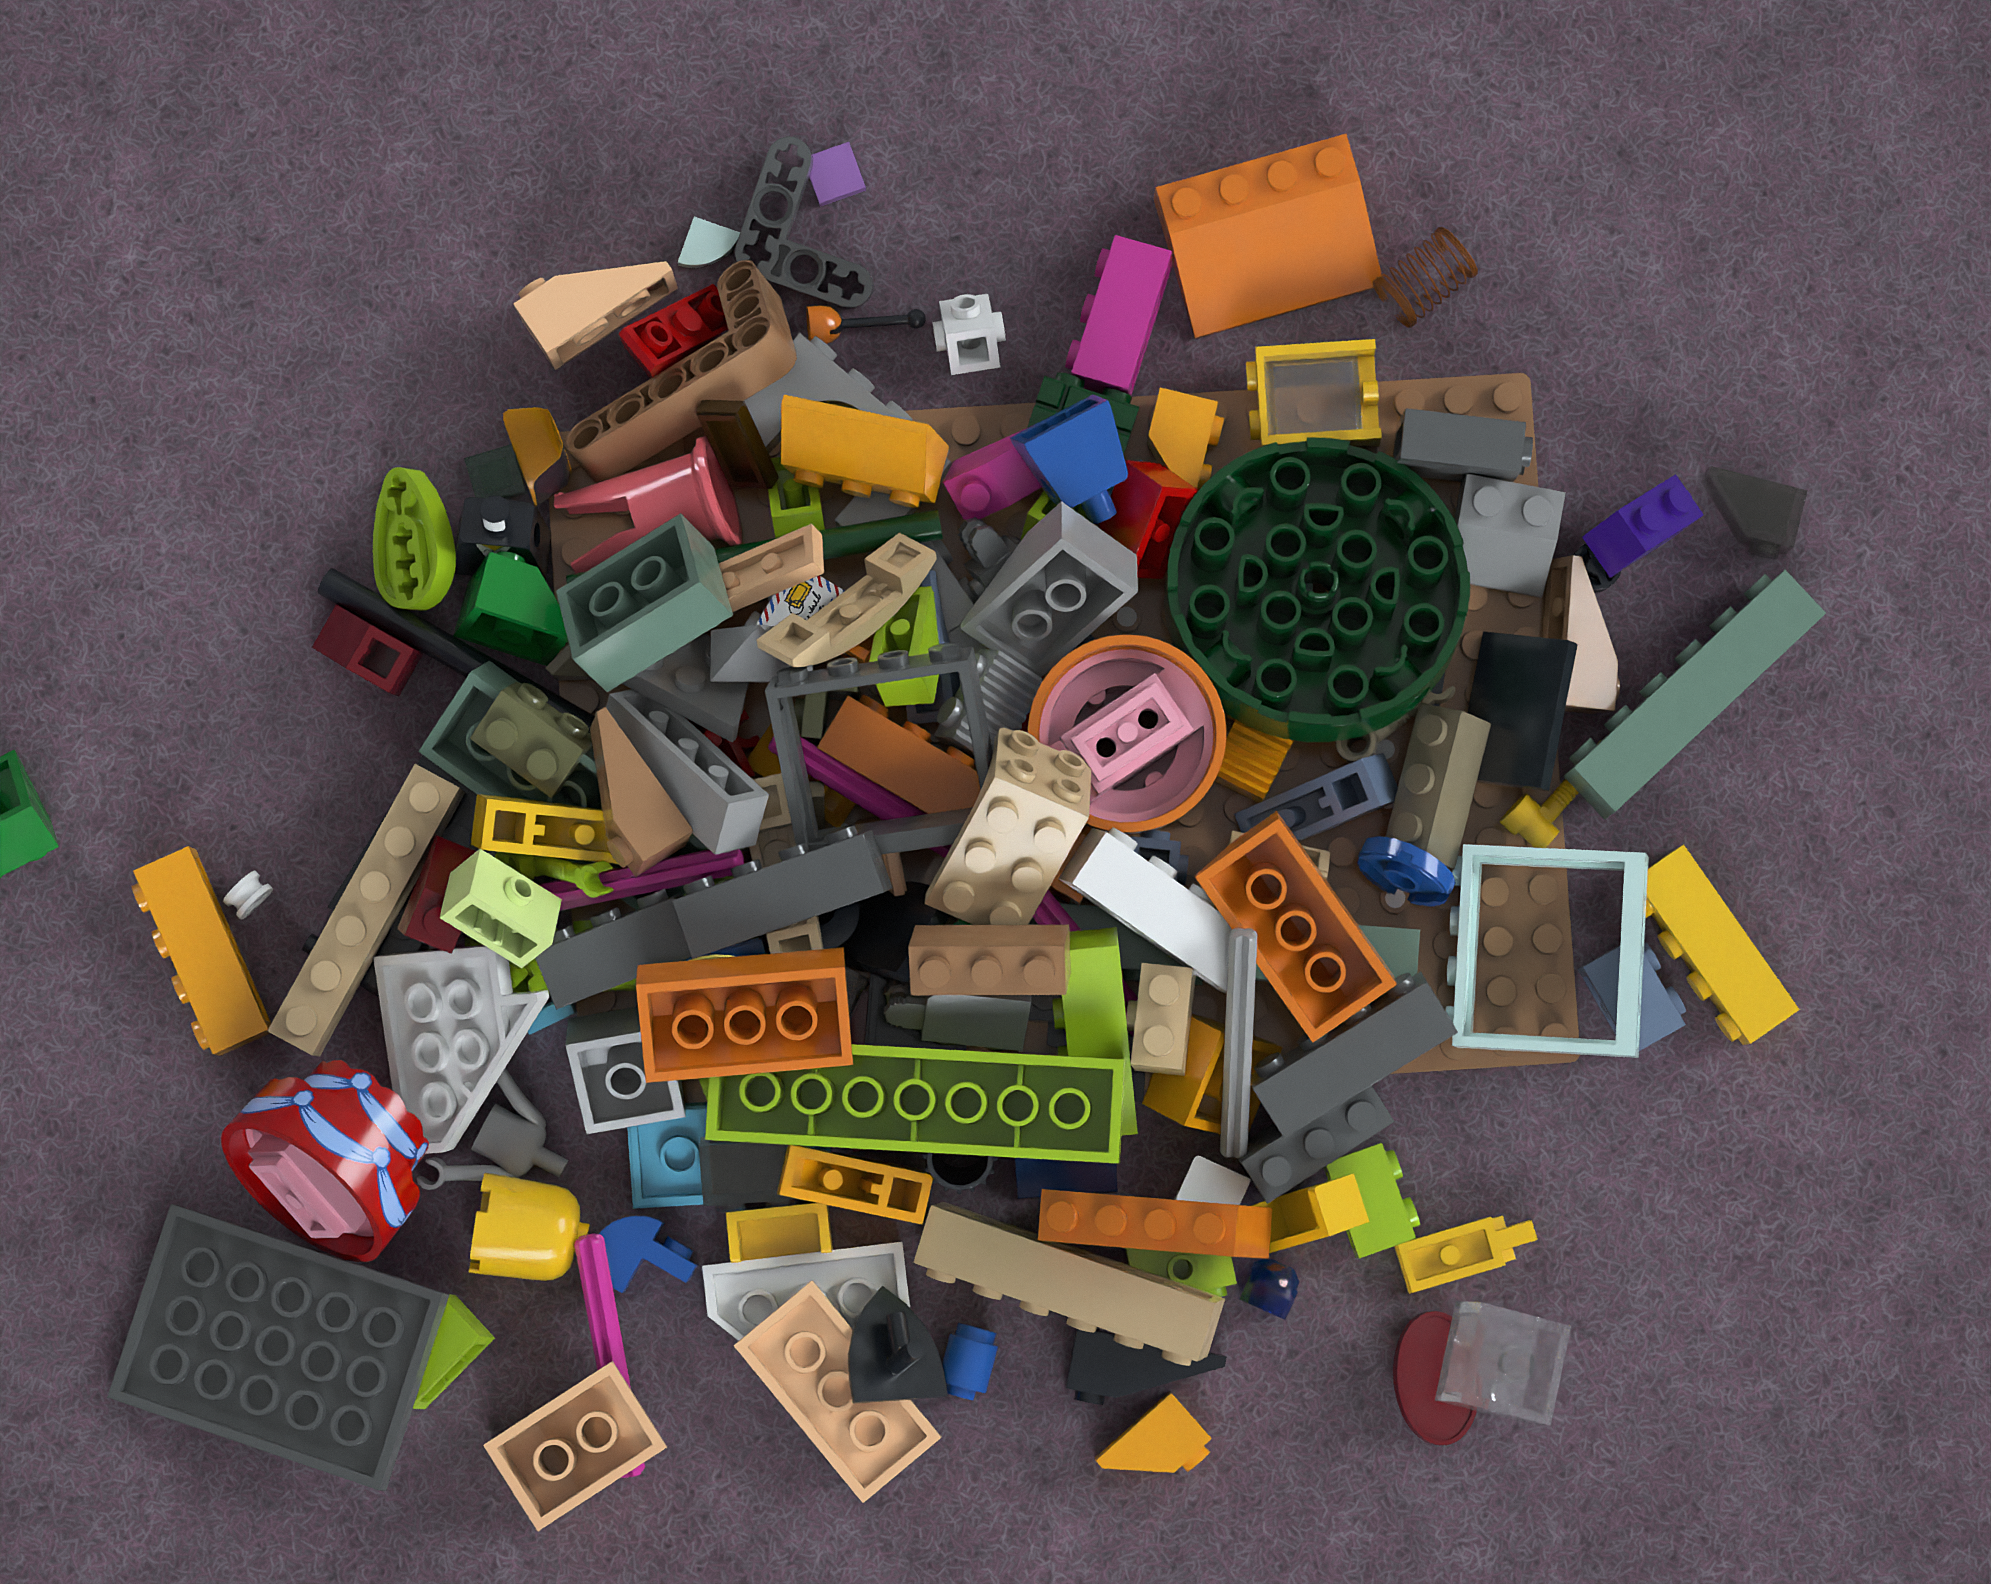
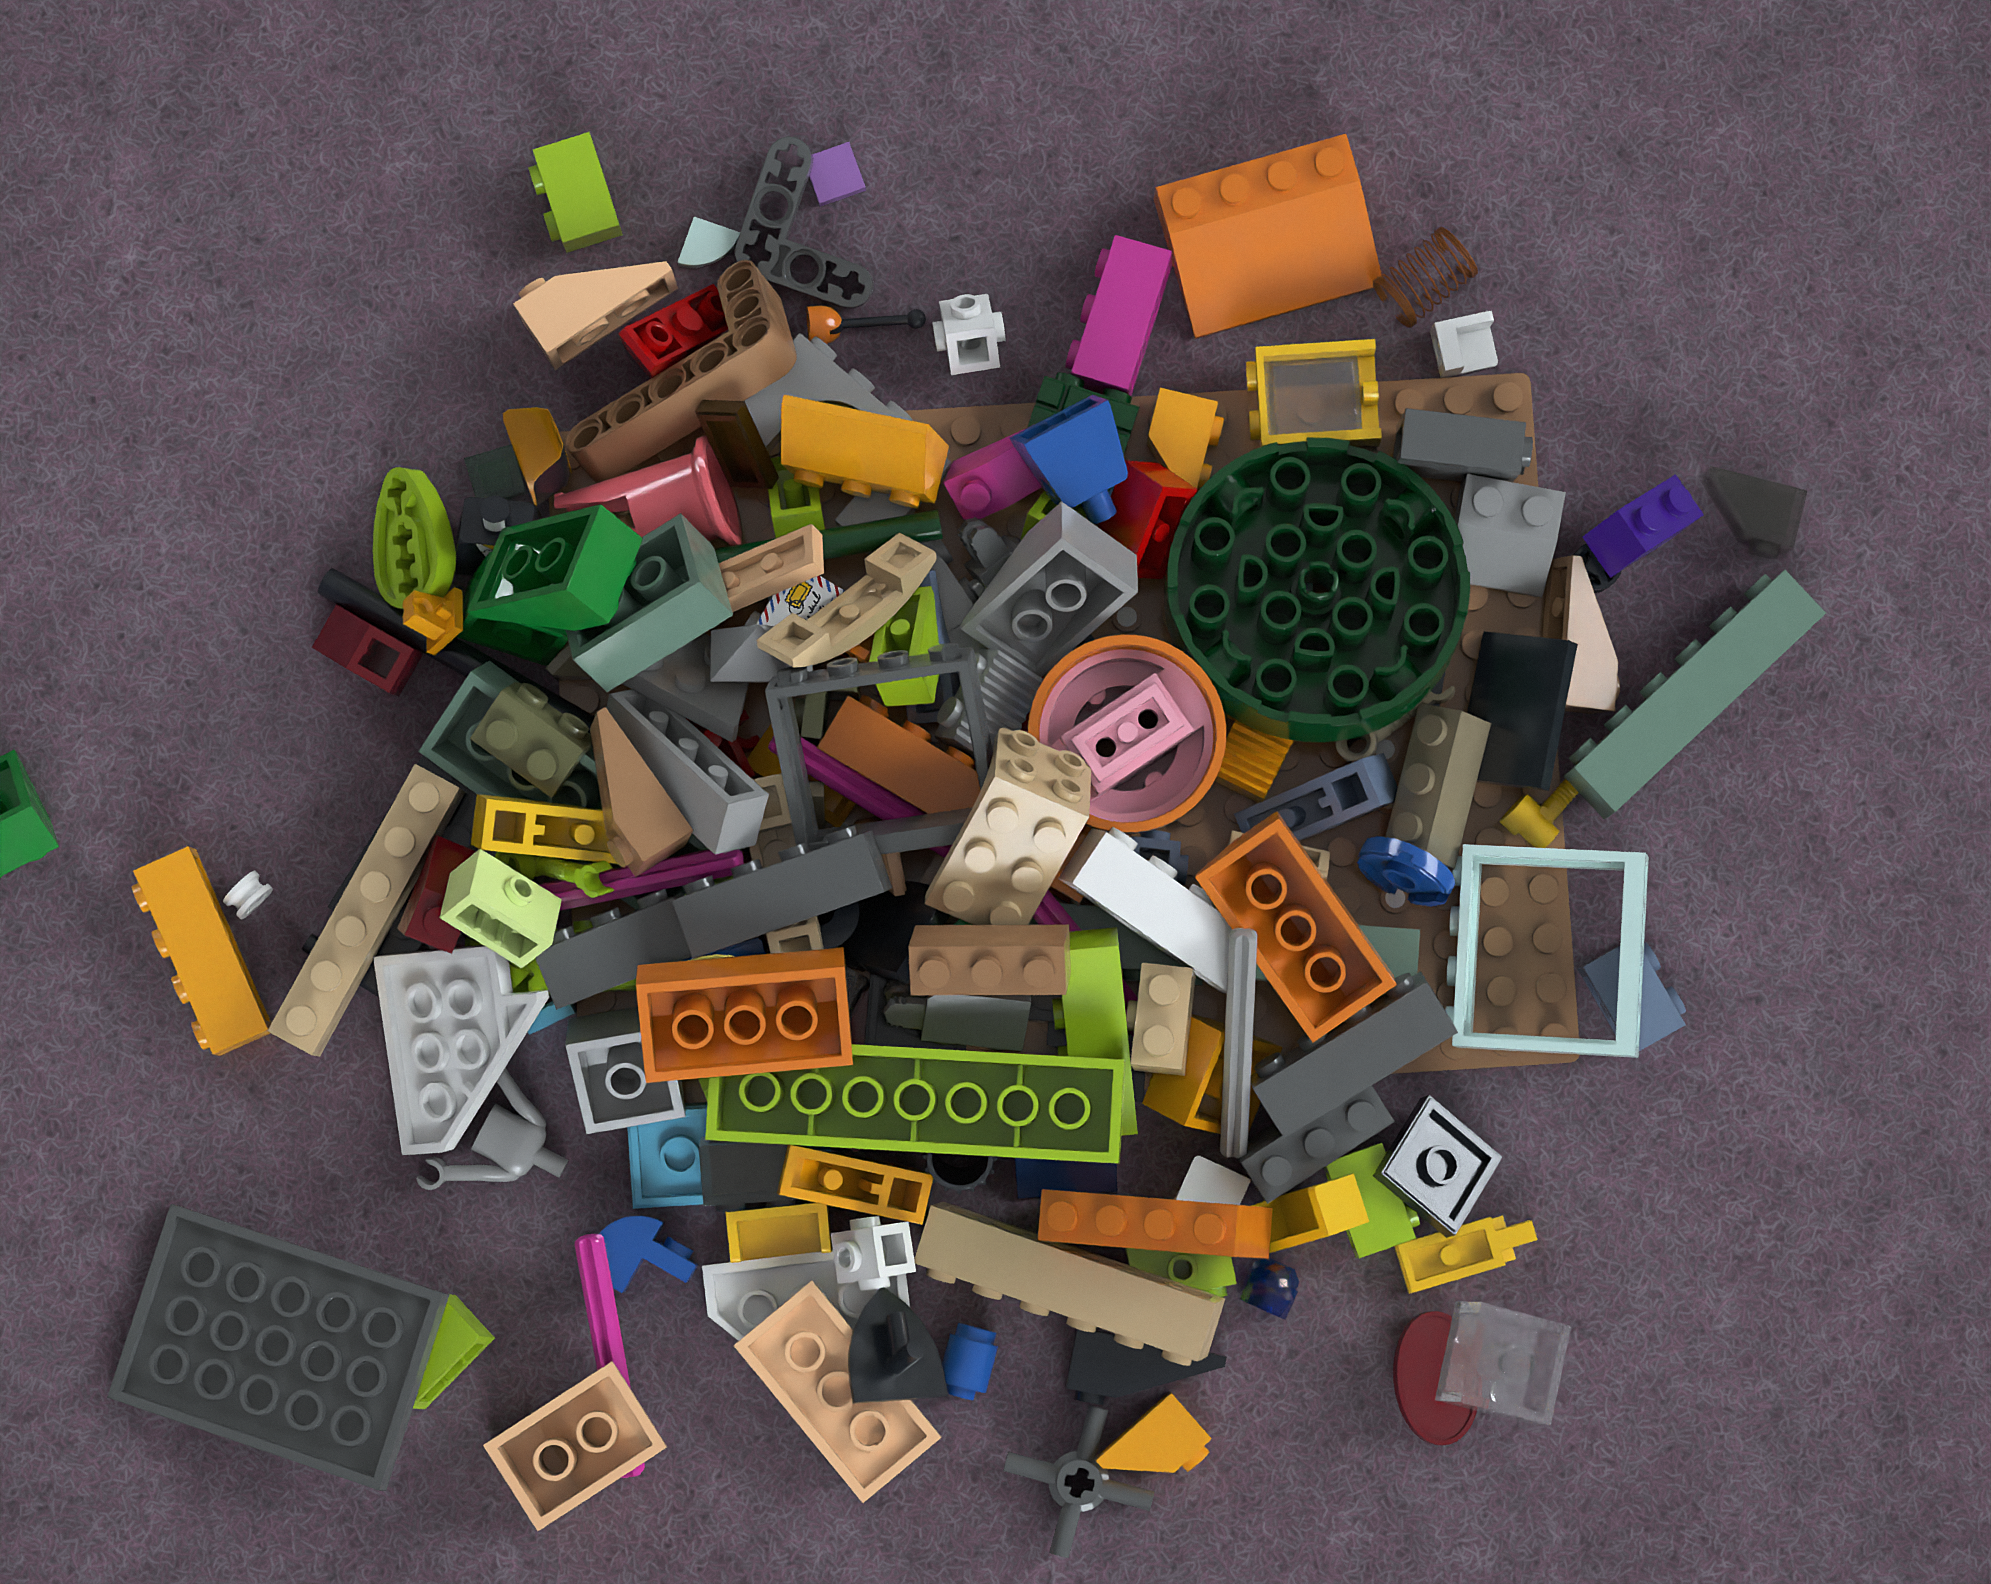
piece [221,1060,429,1262] -> none
yellow cylinder [469,1172,589,1281] -> none
yellow brick [1646,844,1800,1045] -> none
none -> light orange brick [402,587,463,655]
none -> green slope [467,504,643,631]
none -> lime brick [528,132,623,253]
none -> white brick [830,1216,916,1291]
none -> dark grey bar [1003,1405,1155,1558]
none -> tile [1373,1095,1502,1238]
none -> white panel [1430,311,1498,378]

